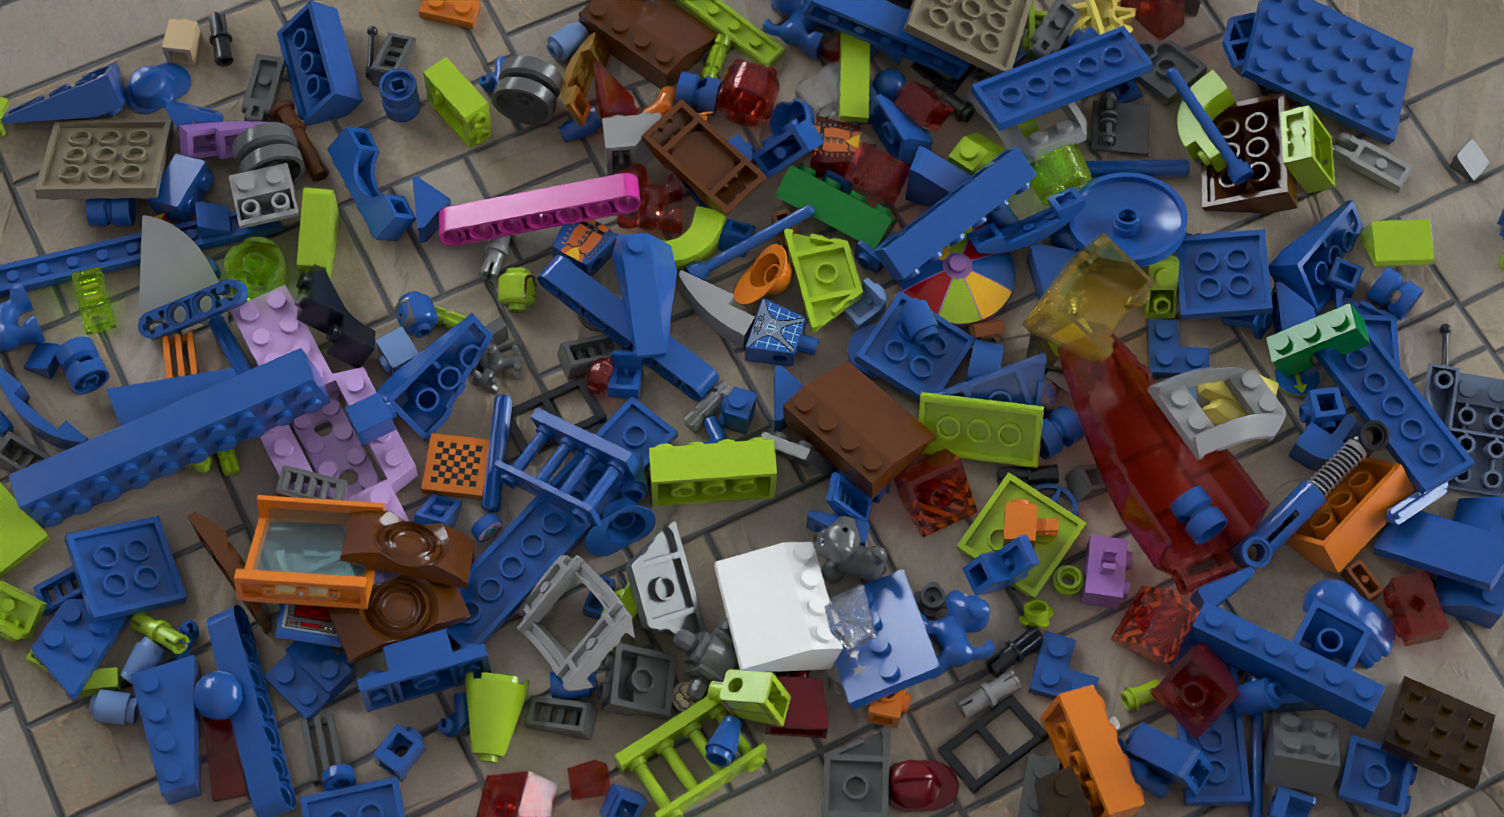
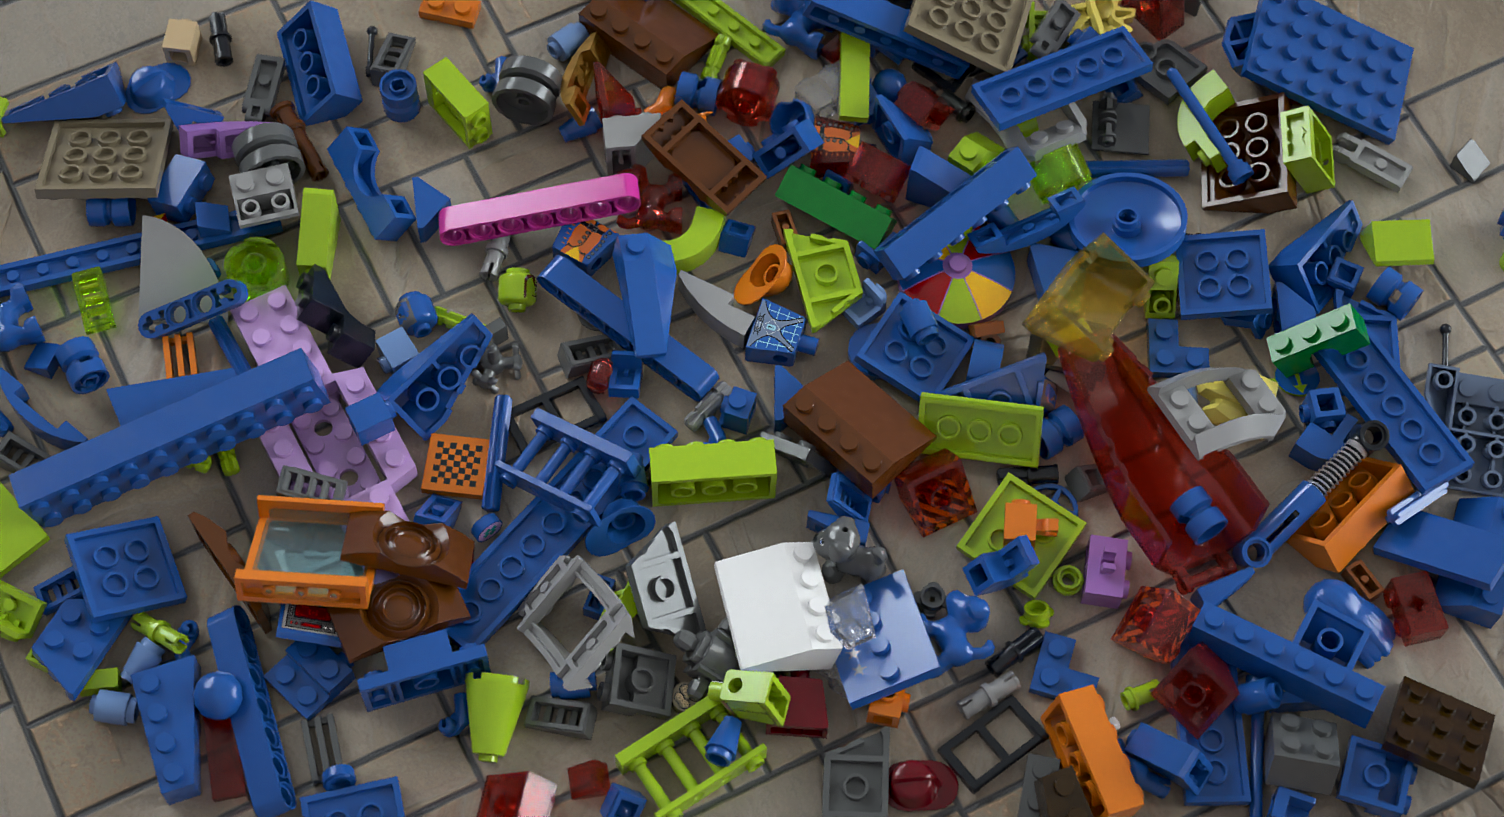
blue brick [373,724,426,782] -> none
blue piece [685,205,814,281] -> none

